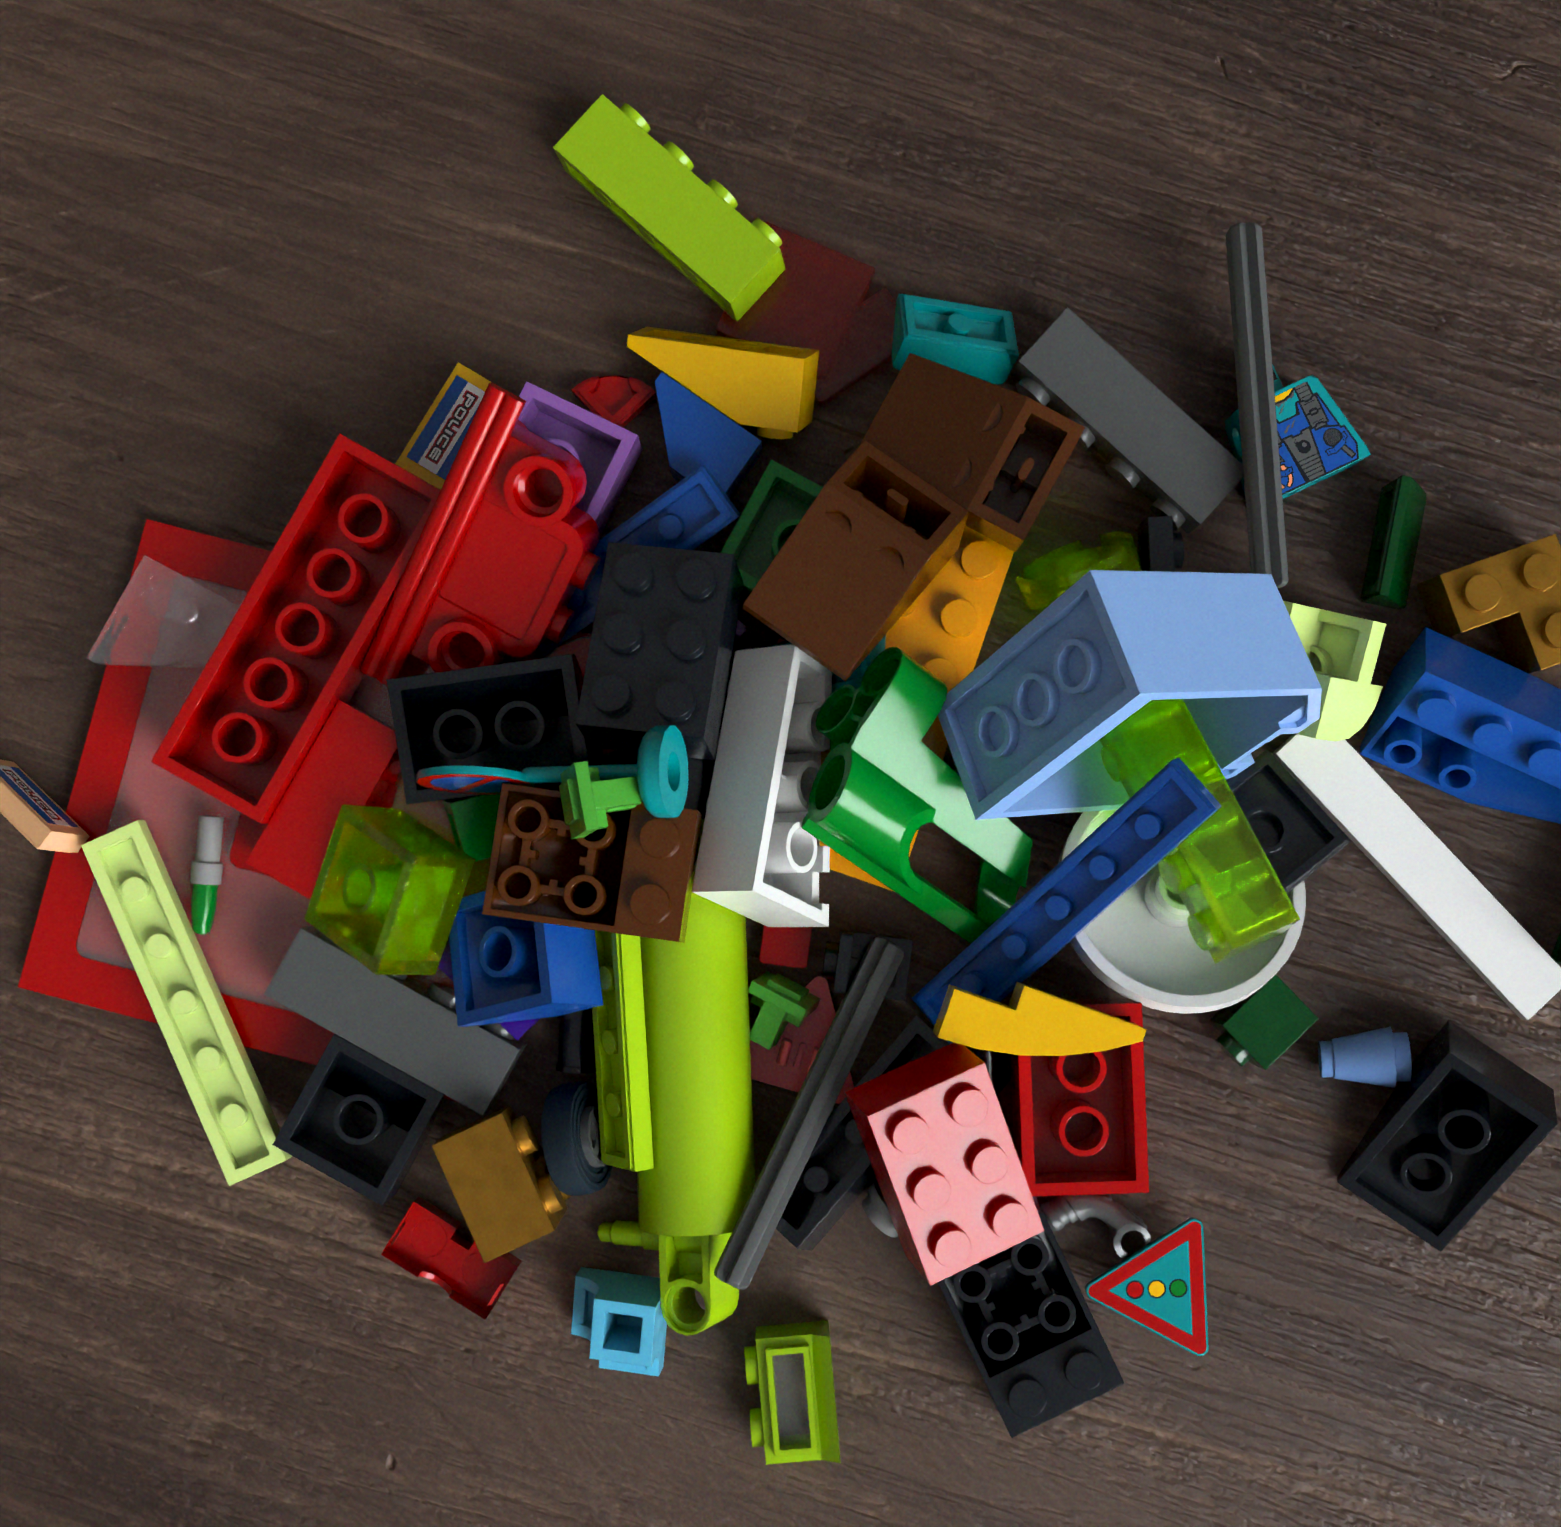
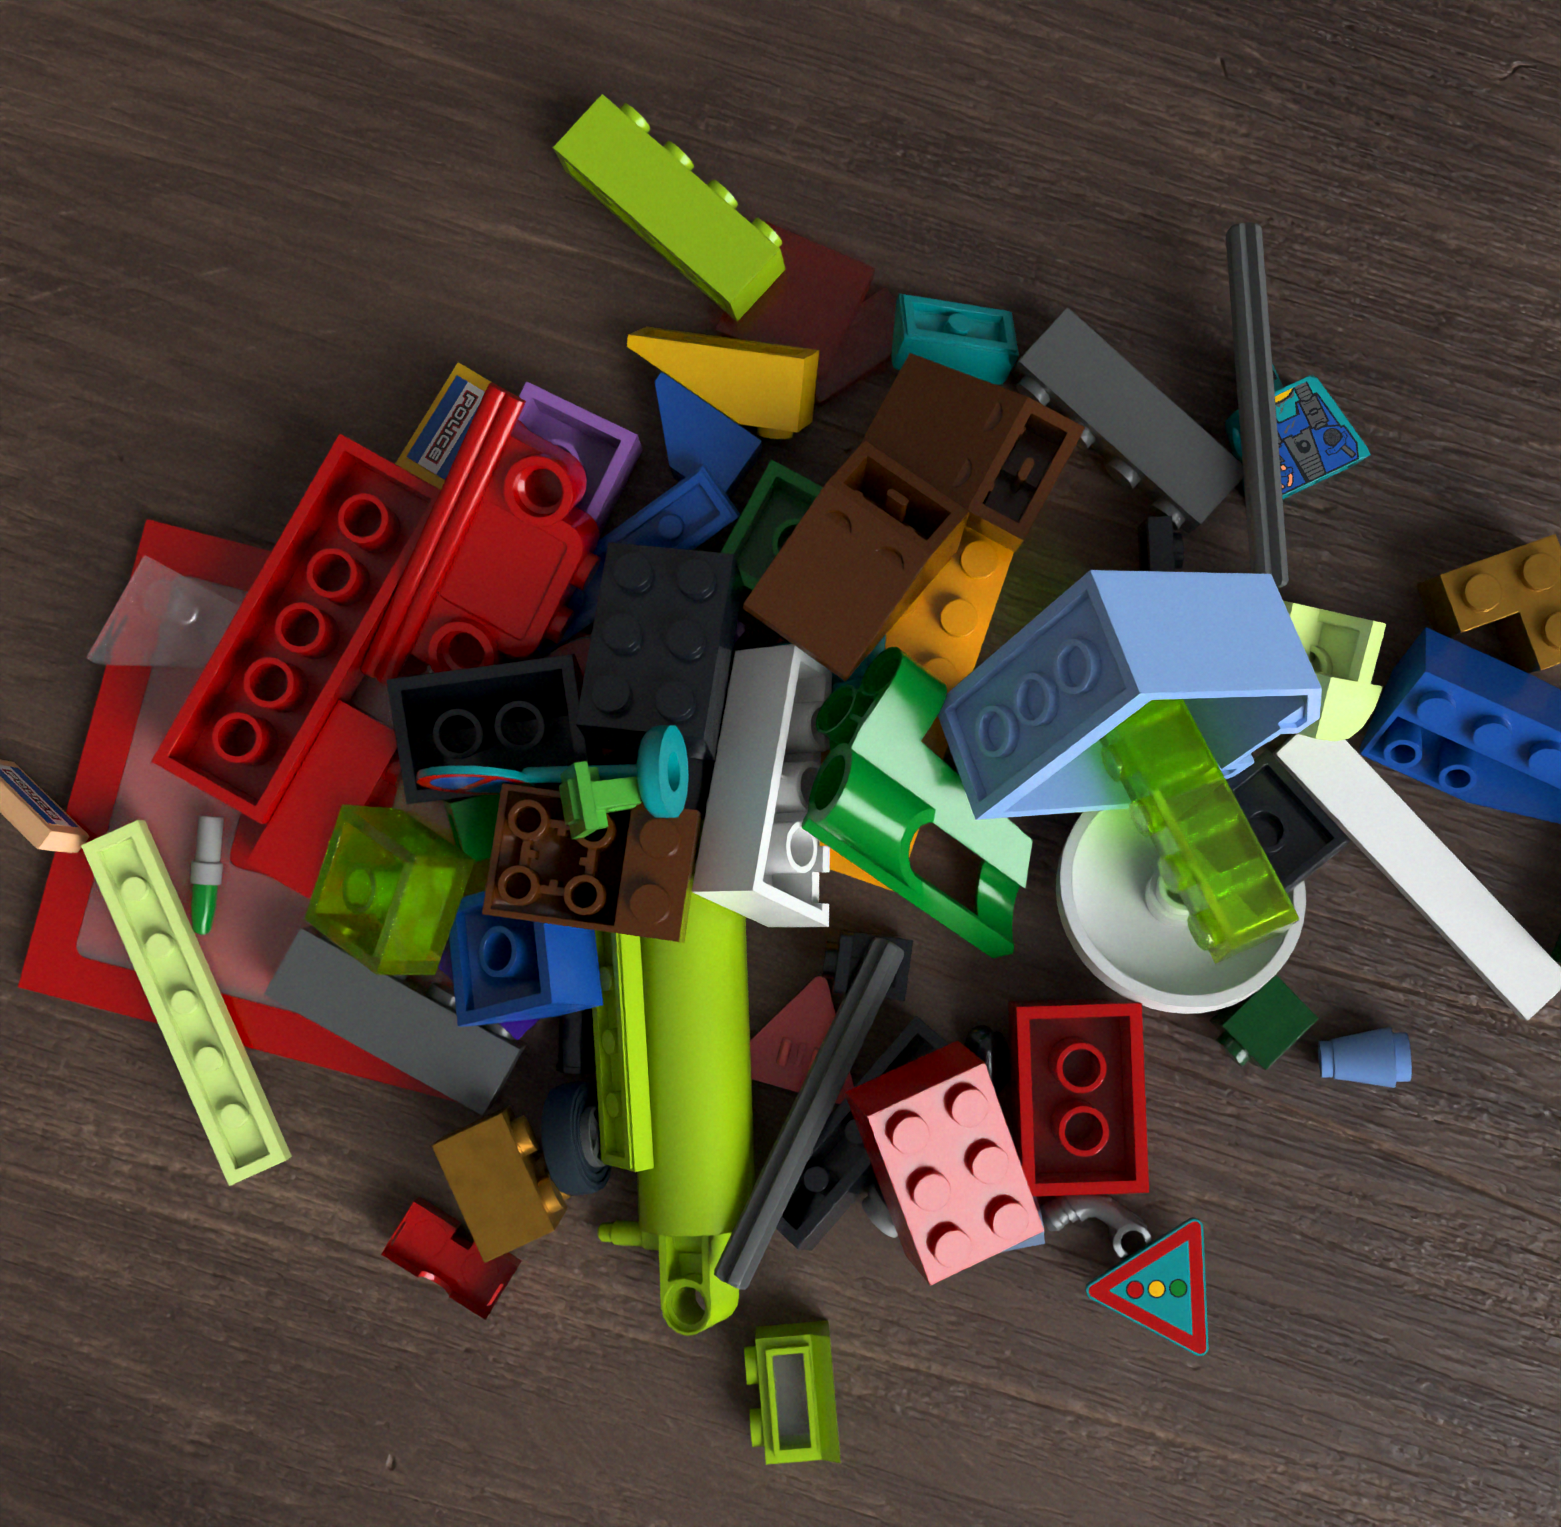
black slope [272,1034,445,1206] -> none
red tile [571,376,657,428] -> none
medium azure brick [571,1267,667,1377] -> none
bright green brick [748,971,820,1050] -> none
red piece [759,925,812,969] -> none
blue tile [912,757,1222,1044] -> none
yellow slope [933,982,1147,1056] -> none
black slope [938,1210,1125,1438] -> none
clear neon green plate [1015,531,1142,610] -> none
black slope [1337,1020,1558,1252] -> none
dark green slope [1360,475,1426,610] -> none

